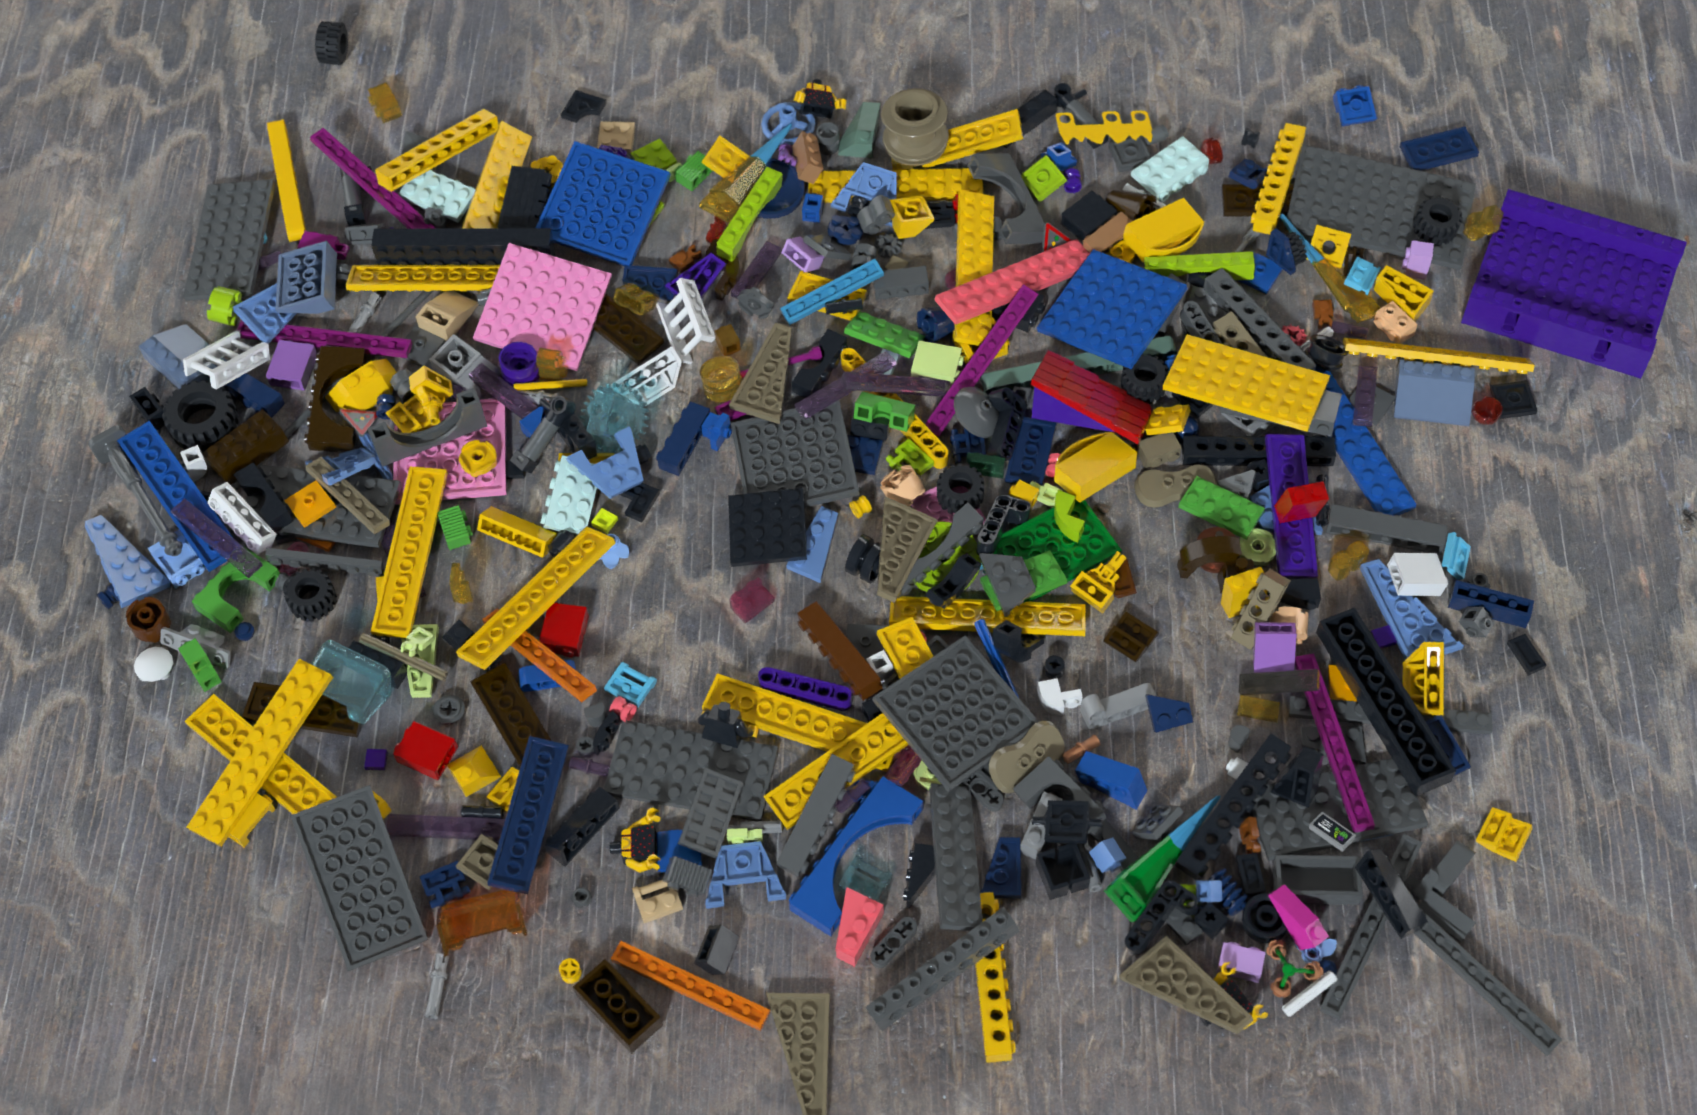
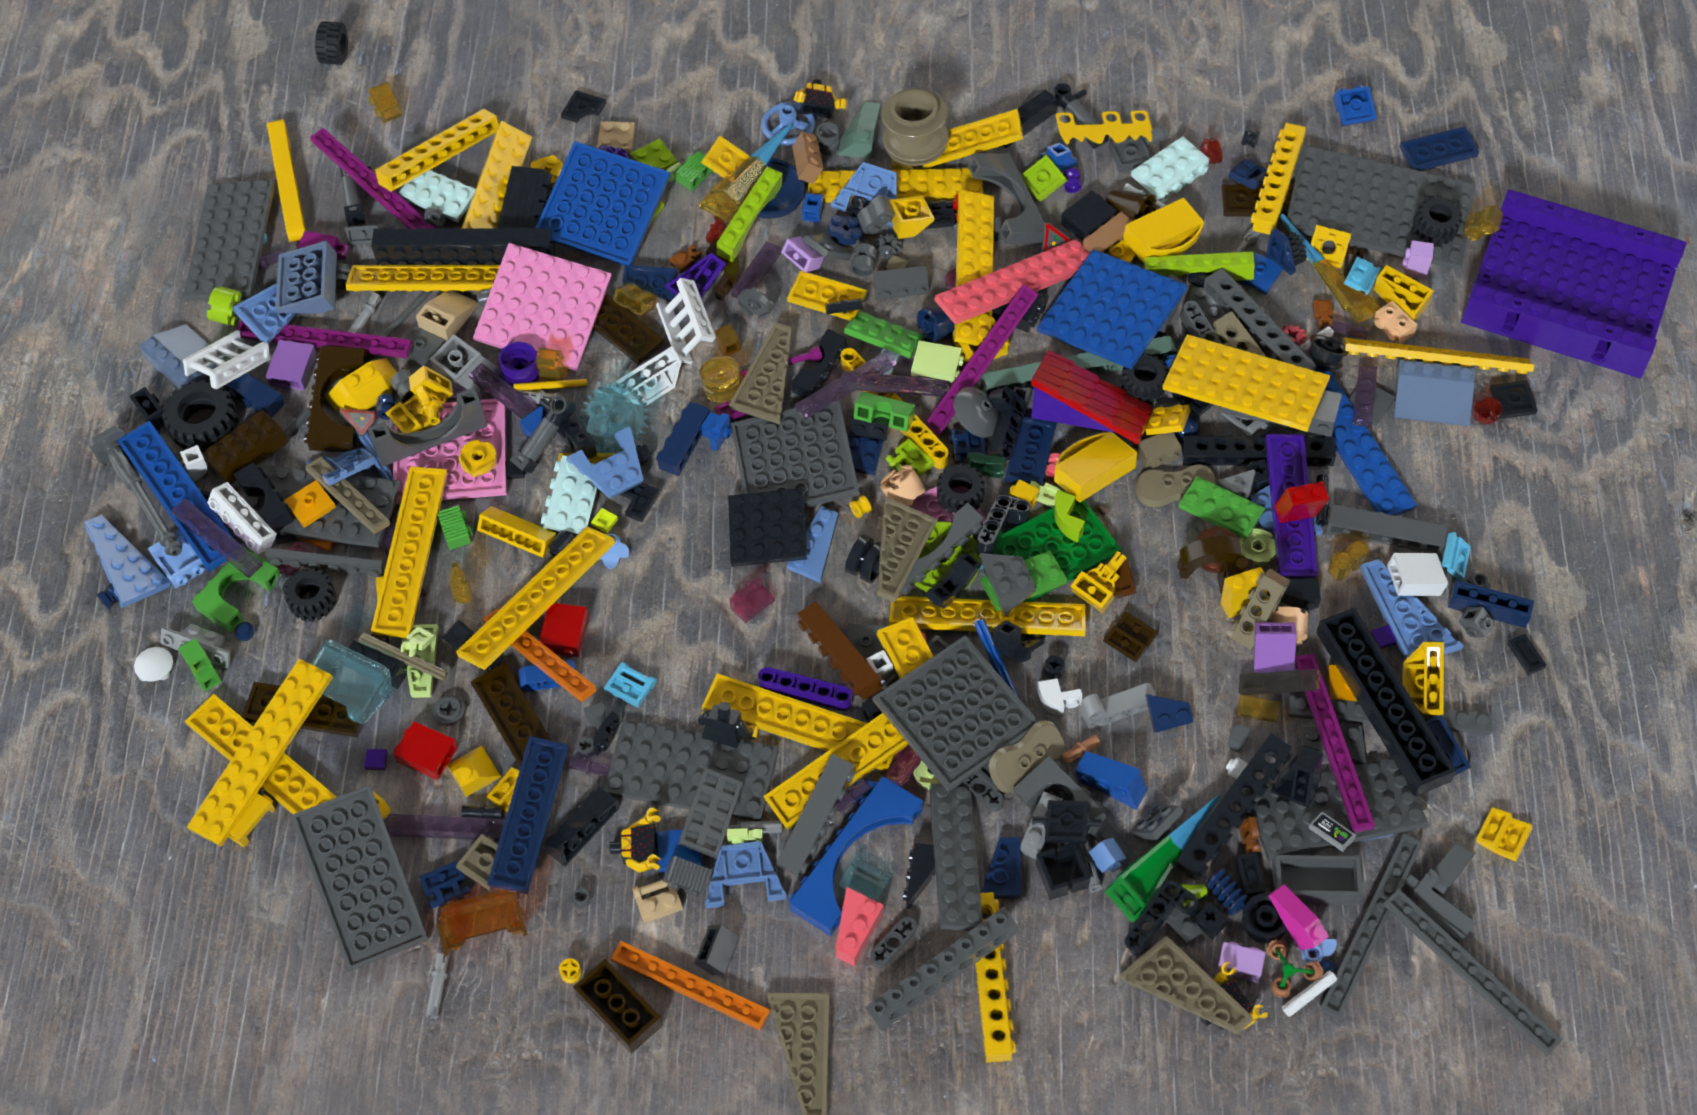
reddish brown brick [126,597,171,643] -> none
coral wheel [609,696,637,722] -> none
medium lavender hinge [778,143,797,166] -> none
dark azure plate [780,259,884,325] -> none
medium blue slope [1196,880,1222,902] -> none
black wedge [1355,849,1428,939] -> none

